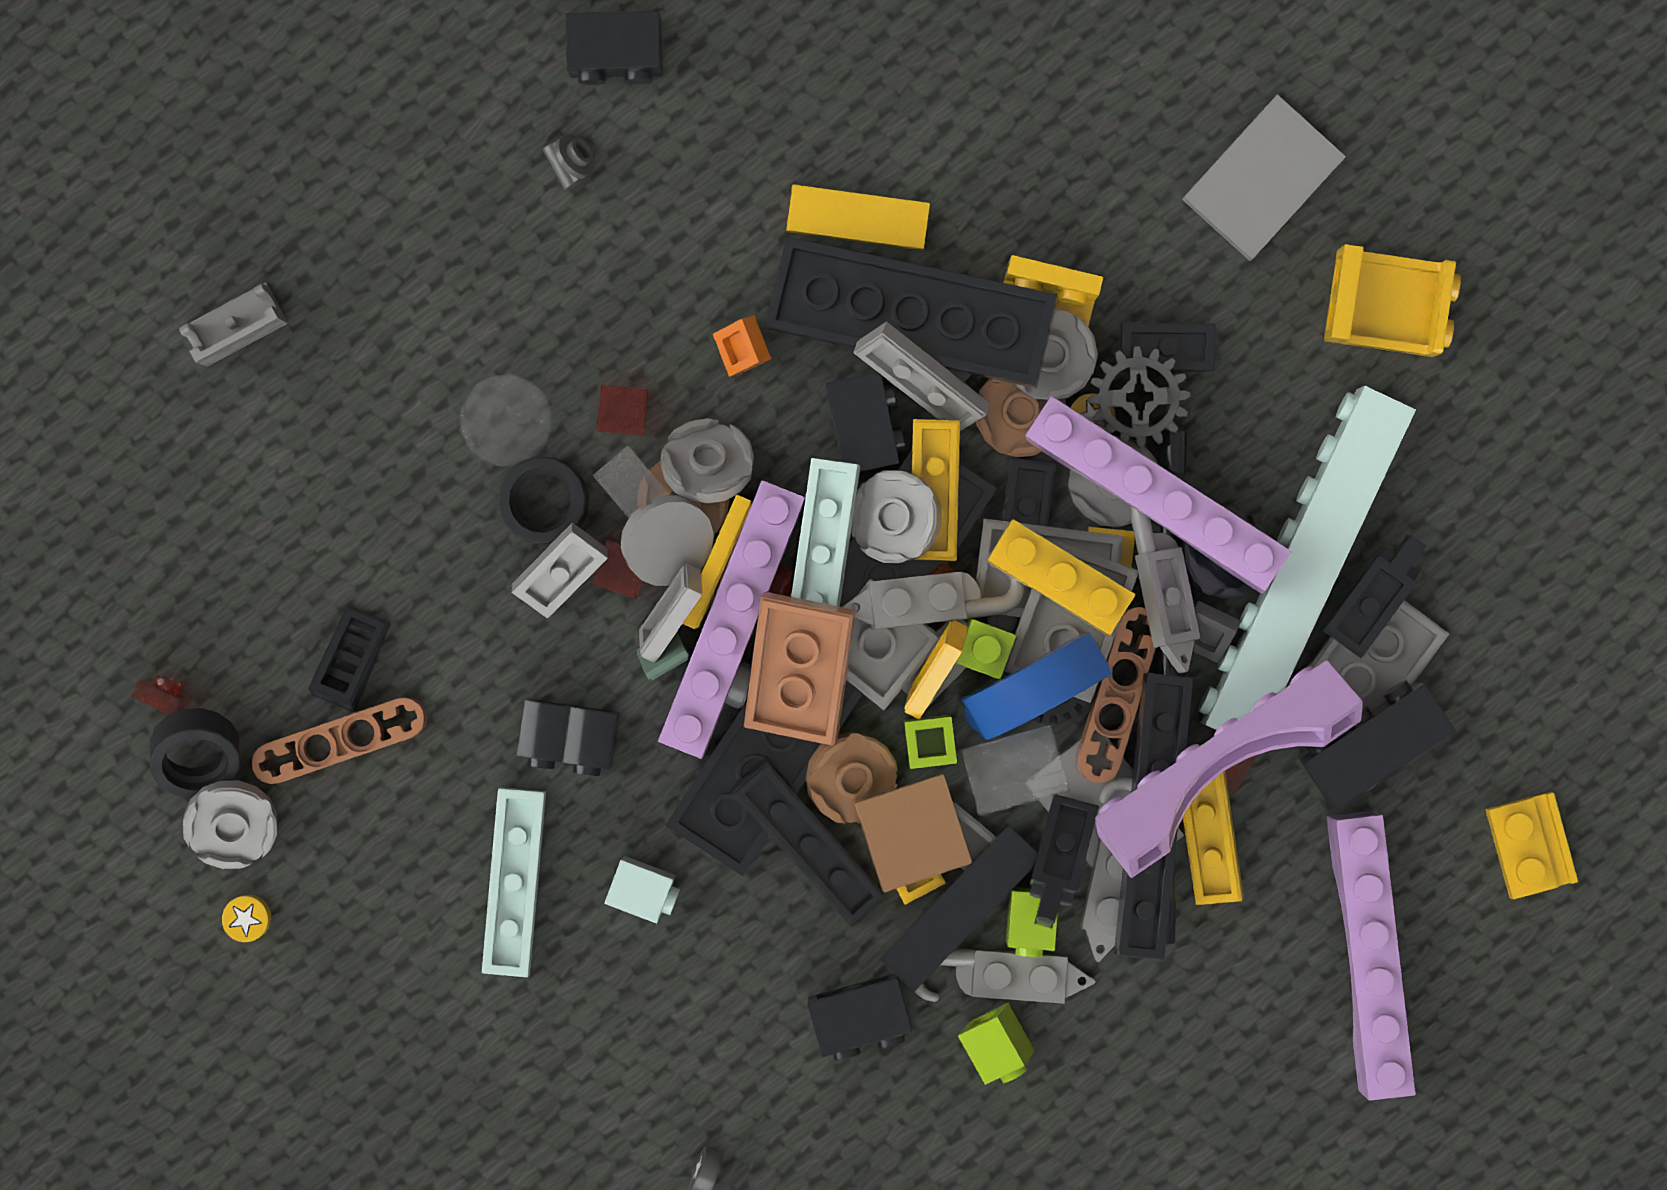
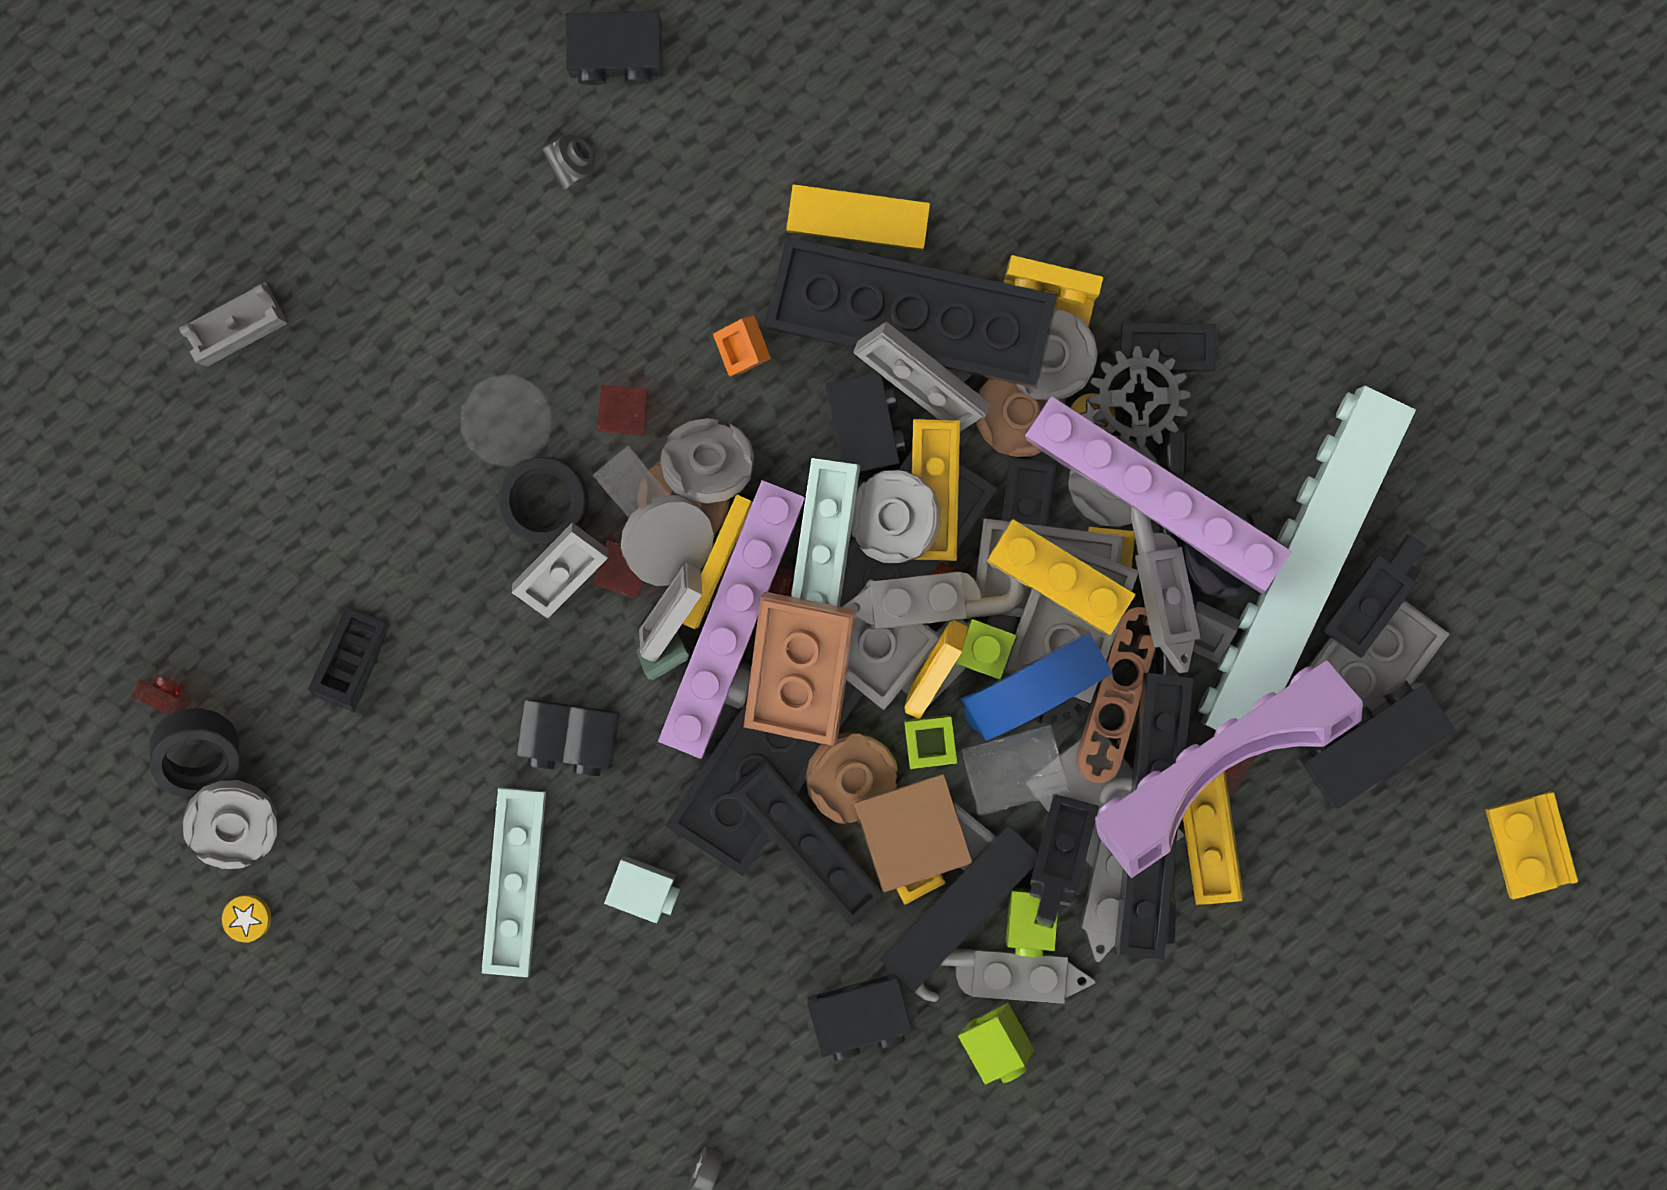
nougat beam [252,697,428,784] -> none
light grey tile [1182,94,1346,261] -> none
yellow panel [1324,244,1461,357] -> none
lavender arch [1327,811,1415,1101] -> none

